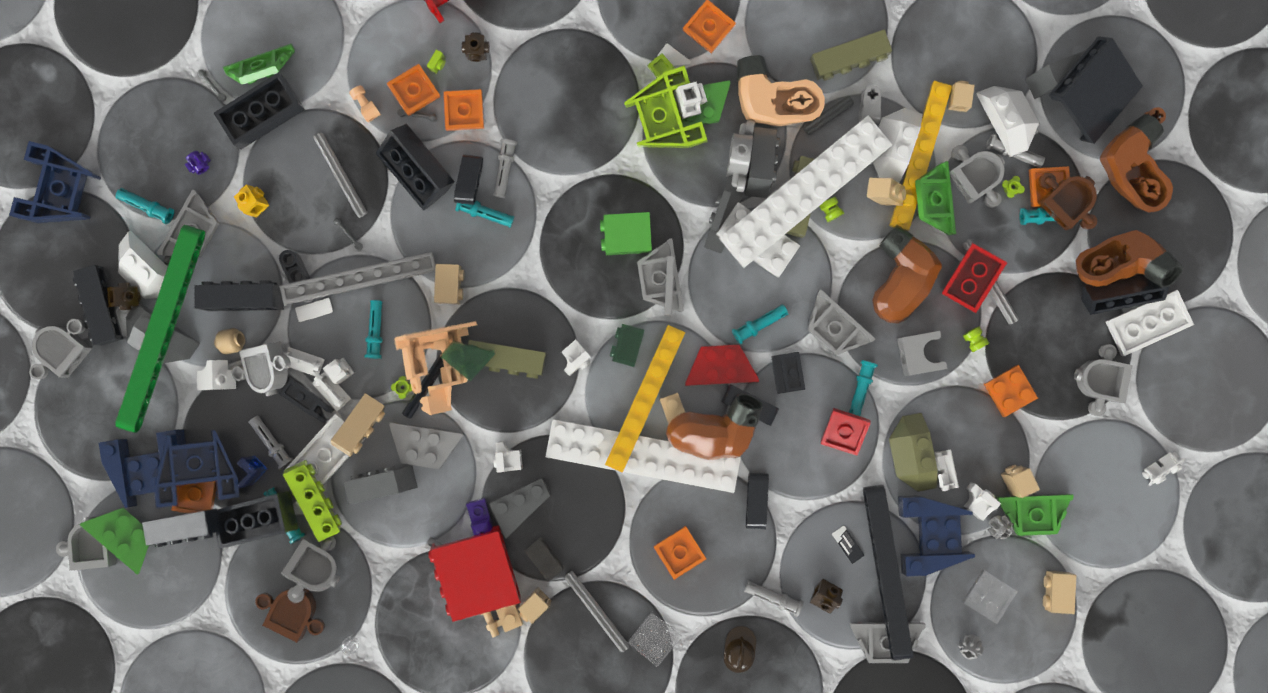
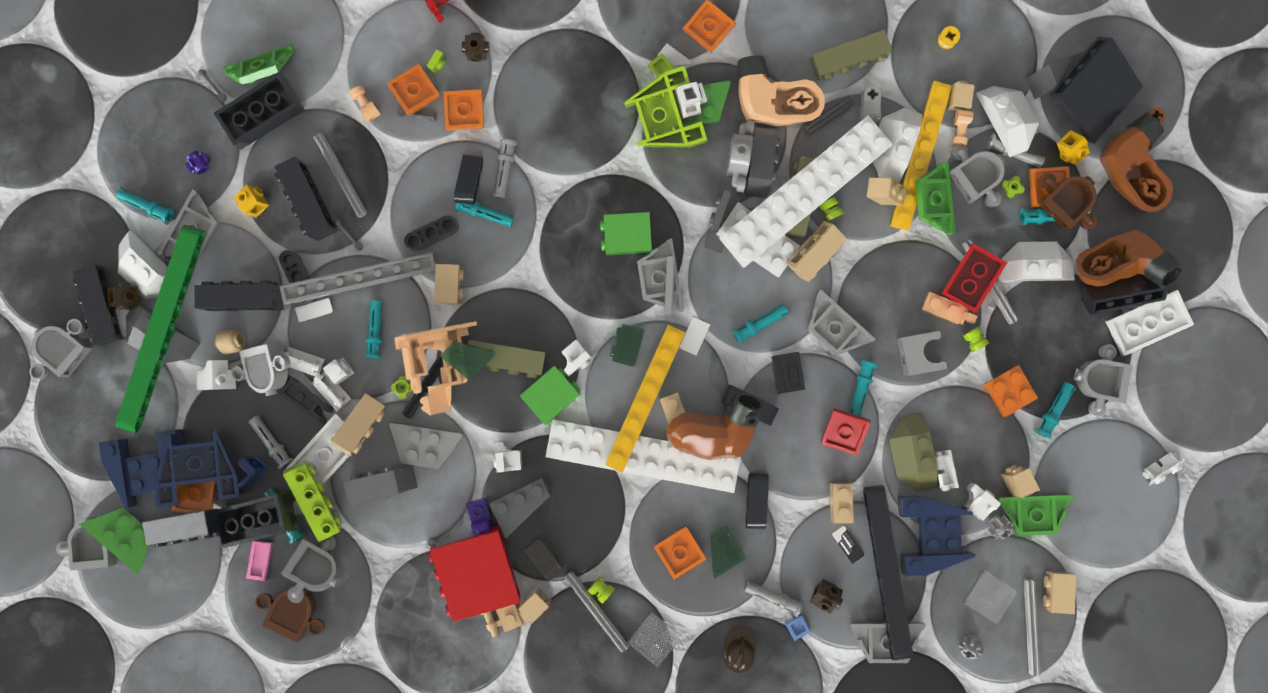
dark blue wedge [9,141,101,223] -> none
black slope [376,123,455,211] -> none
red wing [685,345,759,386] -> none
dark orange piece [872,225,942,323] -> none
none -> bright pink tile [246,540,273,581]
none -> black brick [274,156,338,241]
none -> black beam [404,215,459,252]
none -> bright green brick [520,366,581,425]
none -> lime wheel [588,576,615,604]
none -> white sticker [679,317,710,356]
none -> clear green wing [710,525,746,578]
none -> medium blue tile [785,614,811,641]
none -> tan brick [786,221,847,282]
none -> tan brick [829,482,854,523]
none -> light nougat hinge [921,292,978,325]
none -> yellow wheel [938,26,960,49]
none -> light nougat leg [952,109,973,146]
none -> white wedge [997,241,1074,282]
none -> light grey axle [1024,578,1041,676]
none -> teal pin [1035,382,1076,439]
none -> yellow brick [1057,130,1090,165]

